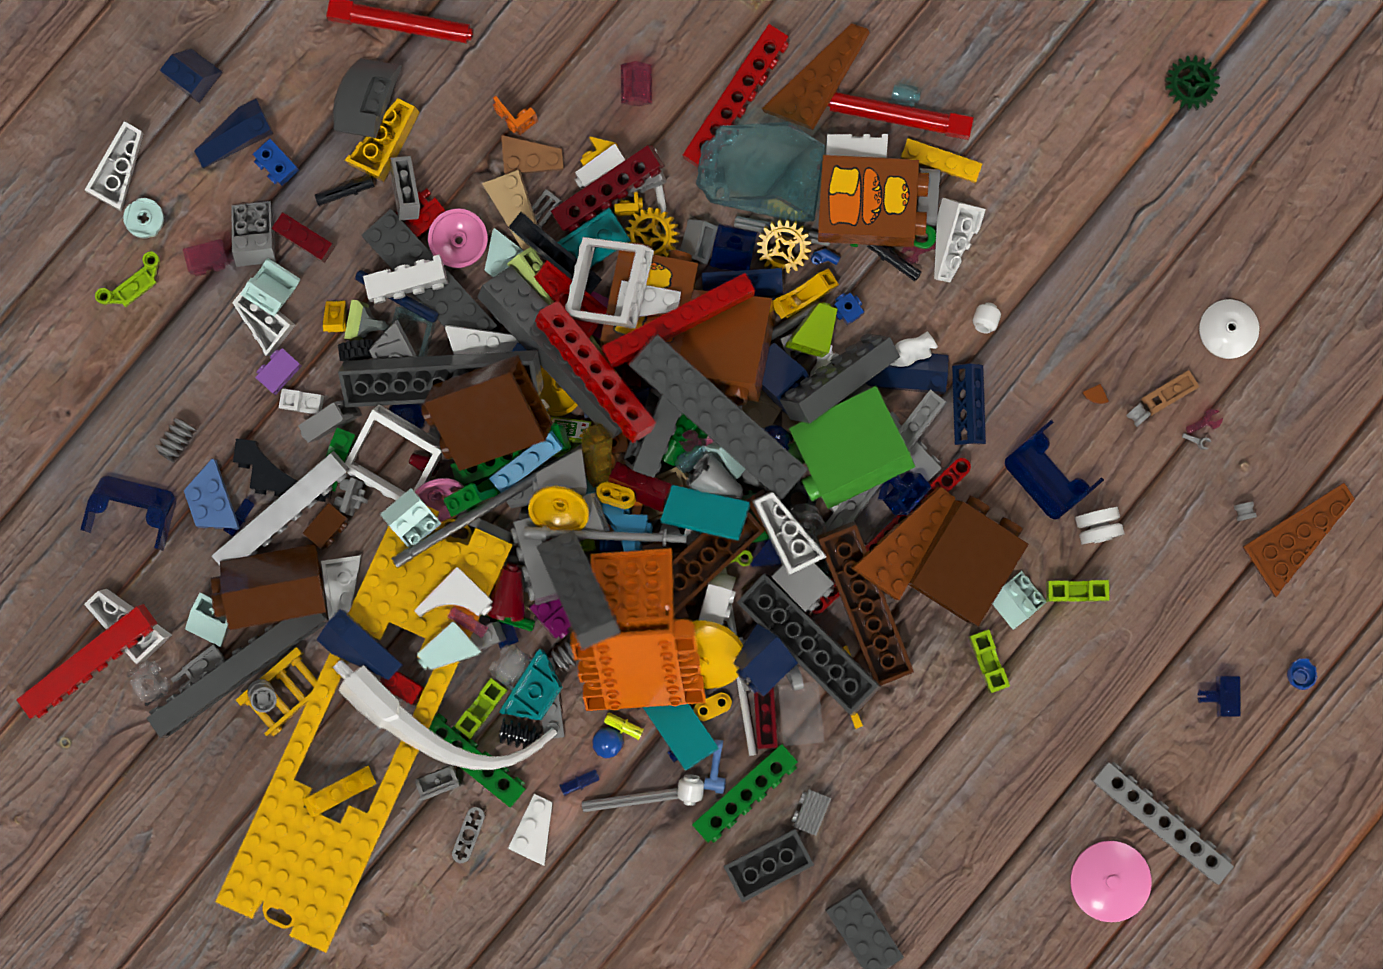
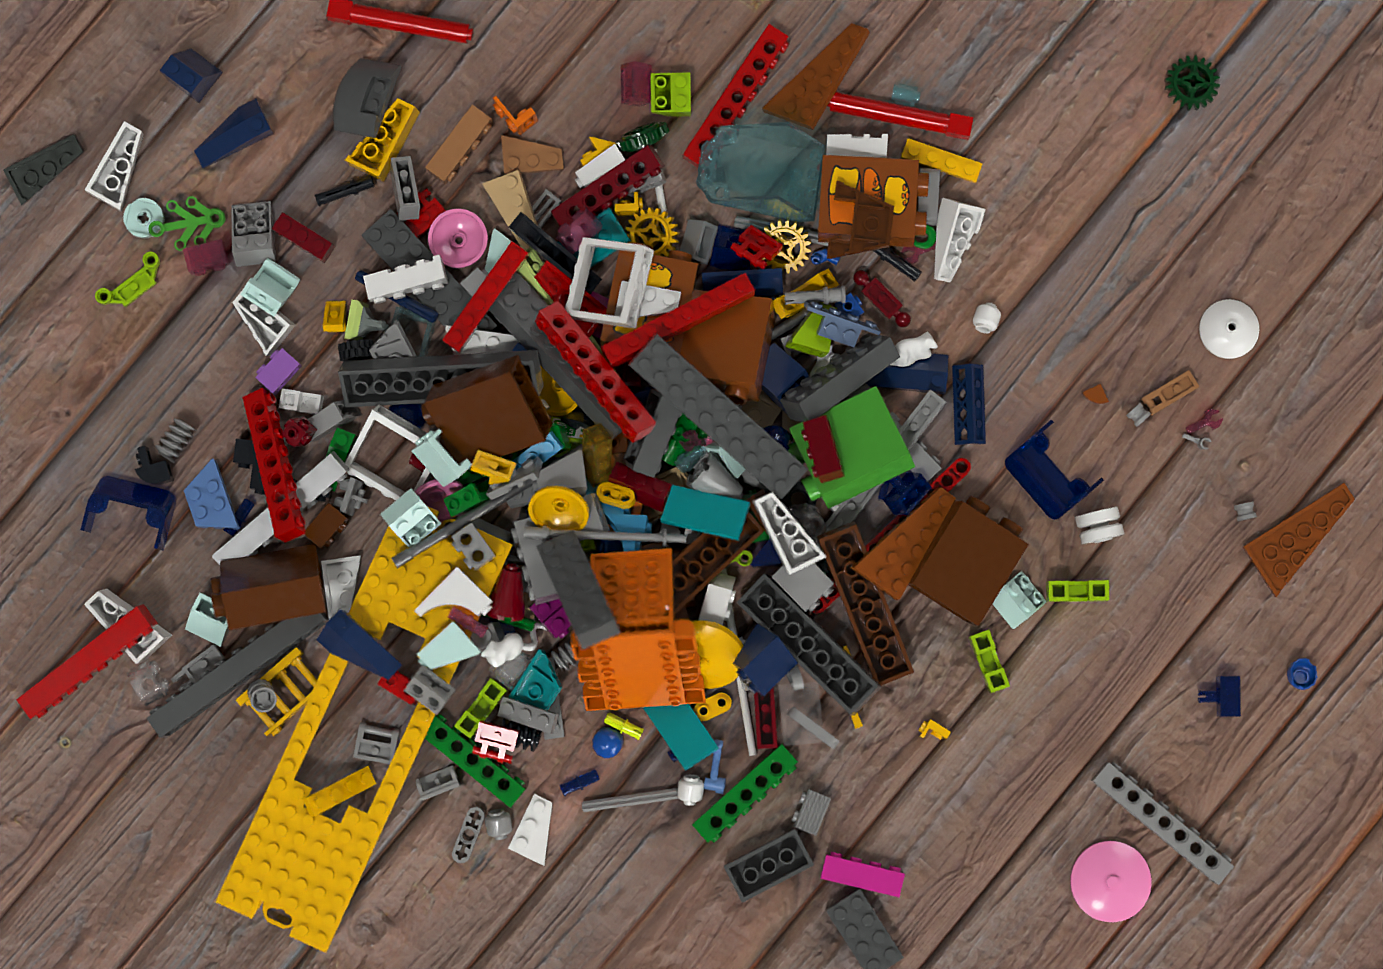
blue brick [253,139,299,186] -> none
white piece [333,660,557,770] -> none
none -> pearl dark grey wing [3,134,84,205]
none -> black brick [135,446,174,485]
none -> bright green plant [148,196,225,251]
none -> red brick [242,388,306,543]
none -> dark red brick [281,416,317,447]
none -> light grey plate [353,722,400,764]
none -> light grey brick [404,665,456,715]
none -> light aqua panel [412,428,472,487]
none -> medium nougat brick [425,105,493,185]
none -> red arch [442,241,529,353]
none -> light grey brick [452,523,496,571]
none -> light grey brick [460,267,489,297]
none -> yellow slope [471,450,516,485]
none -> plate [472,720,519,763]
none -> white animal [481,623,547,667]
none -> light grey head [485,809,513,840]
none -> light grey wing [487,457,543,500]
none -> light grey plate [498,696,559,734]
none -> clear pink brick [556,208,603,255]
none -> black slope [561,408,599,433]
none -> dark green gear [615,122,669,152]
none -> lime slope [651,73,691,117]
none -> red plate [730,225,783,269]
none -> light grey pin [784,286,846,305]
none -> light grey beam [787,707,840,750]
none -> dark red brick [801,415,845,484]
none -> sand blue bracket [804,301,881,347]
none -> dark pink brick [820,852,905,898]
none -> reddish brown wing [827,181,894,259]
none -> dark red plate [853,270,911,328]
none -> yellow bracket [918,719,951,740]

